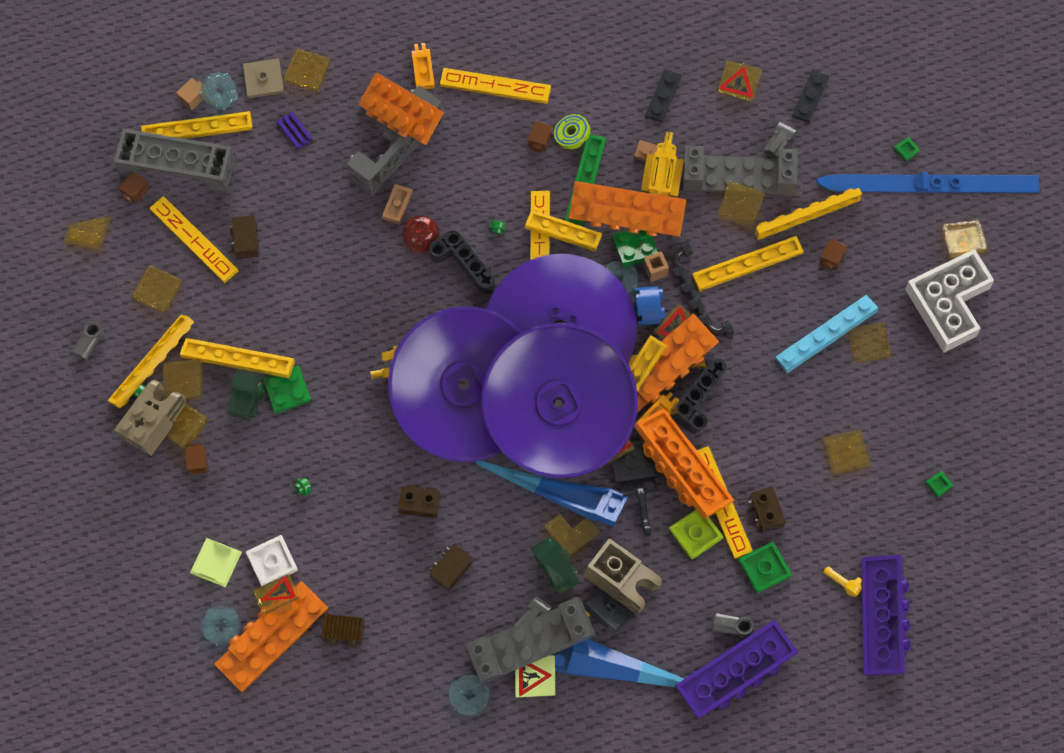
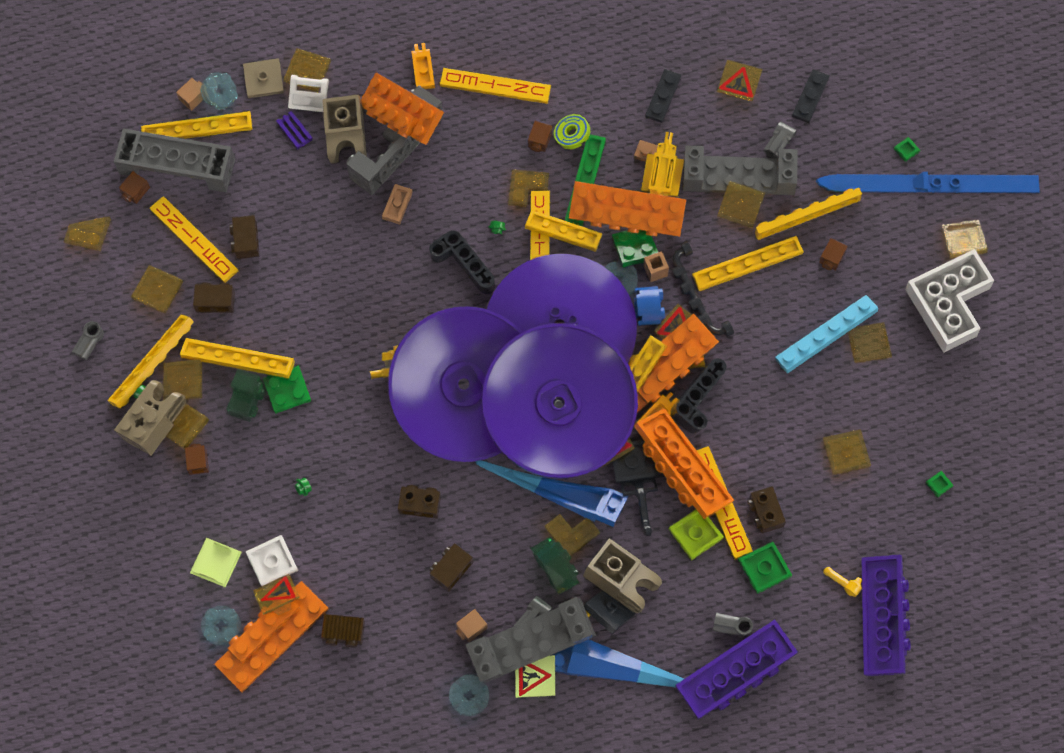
clear red cylinder [403,215,440,253] -> none
none -> dark brown brick [193,282,235,313]
none -> white plate [288,75,329,112]
none -> dark tan brick [322,95,367,164]
none -> medium nougat brick [456,609,488,642]
none -> clear yellow plate [508,169,549,207]

